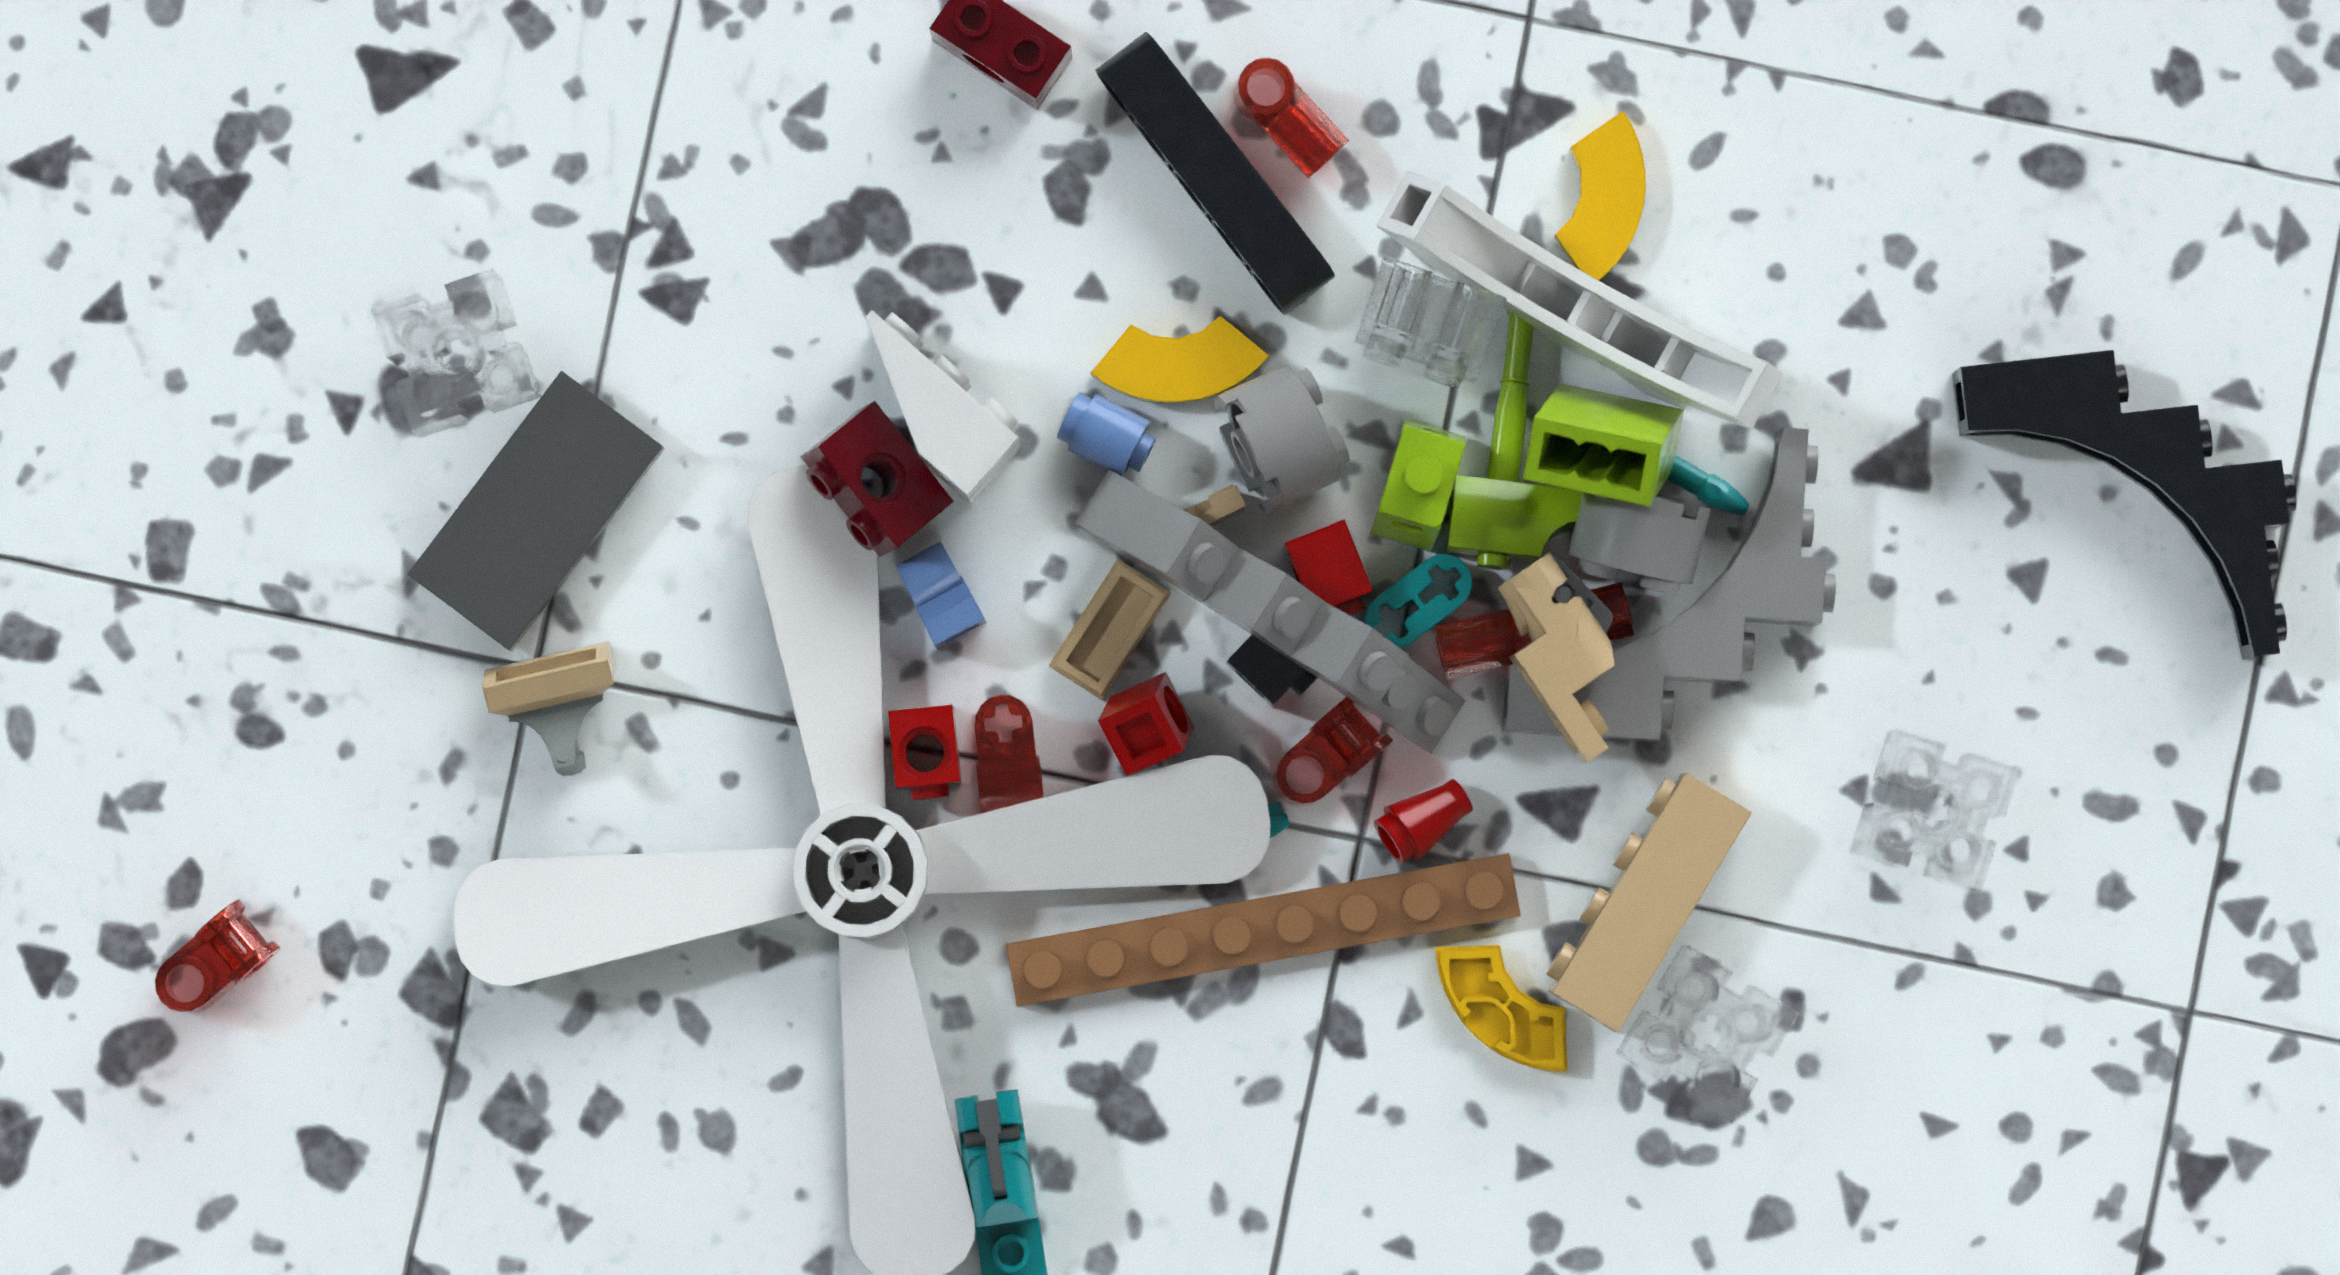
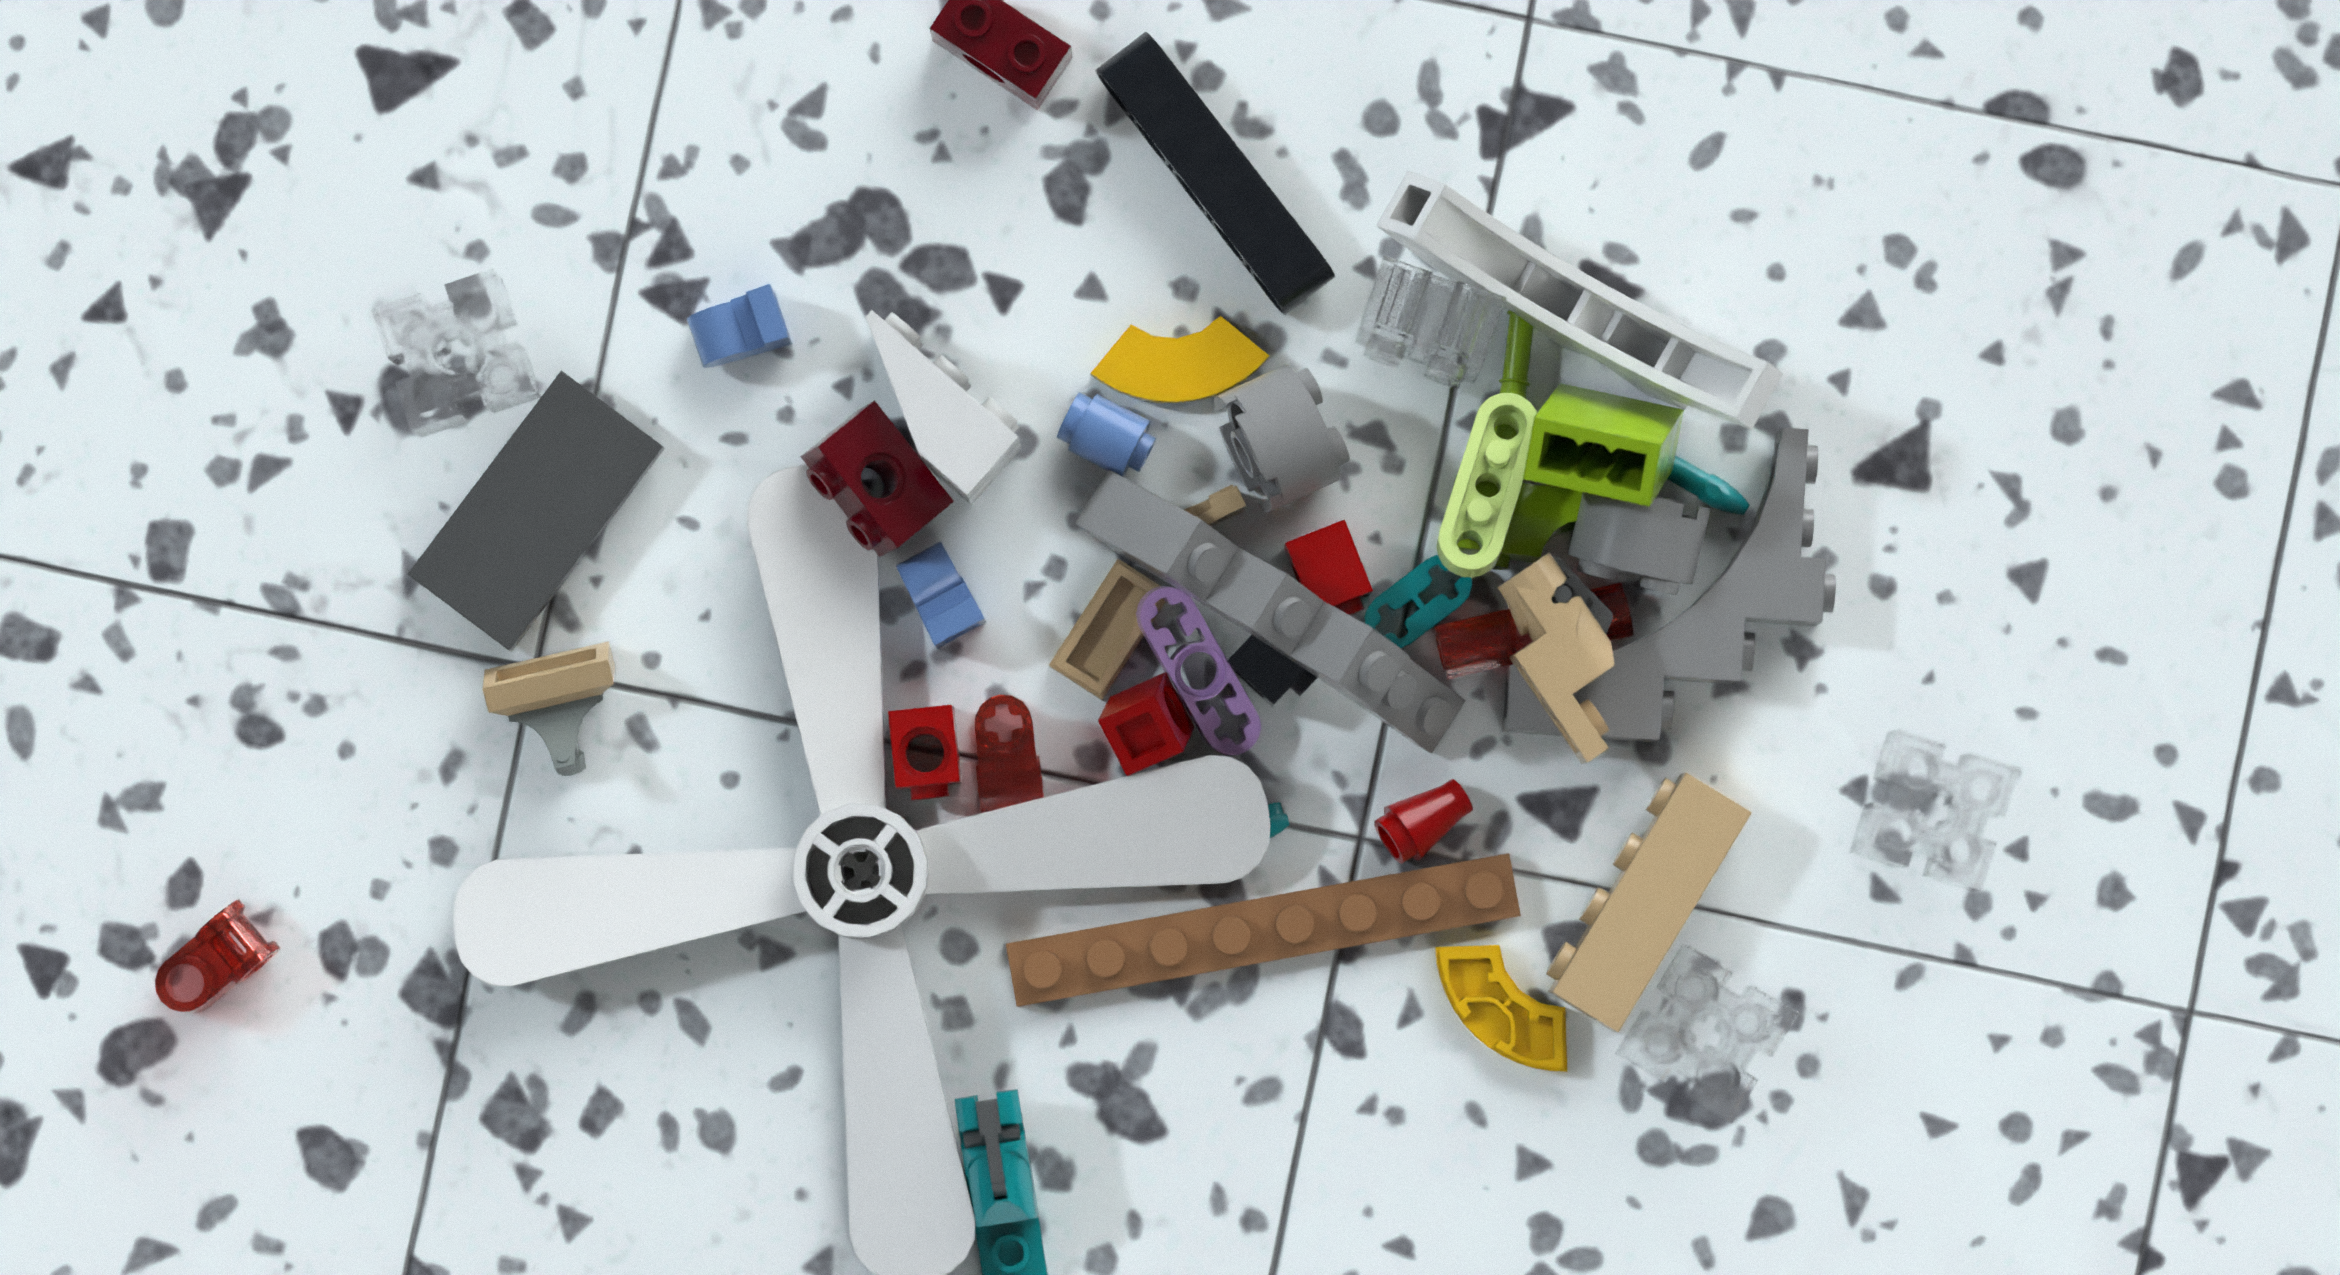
clear red piece [1233,57,1349,179] -> none
clear red piece [1273,697,1394,807] -> none
lime torso [1370,418,1466,552] -> none
yellow tile [1554,111,1646,281] -> none
black arch [1952,350,2297,660] -> none
none -> medium blue leg [686,284,792,368]
none -> lavender beam [1136,586,1261,755]
none -> yellowish green plate [1437,393,1537,577]

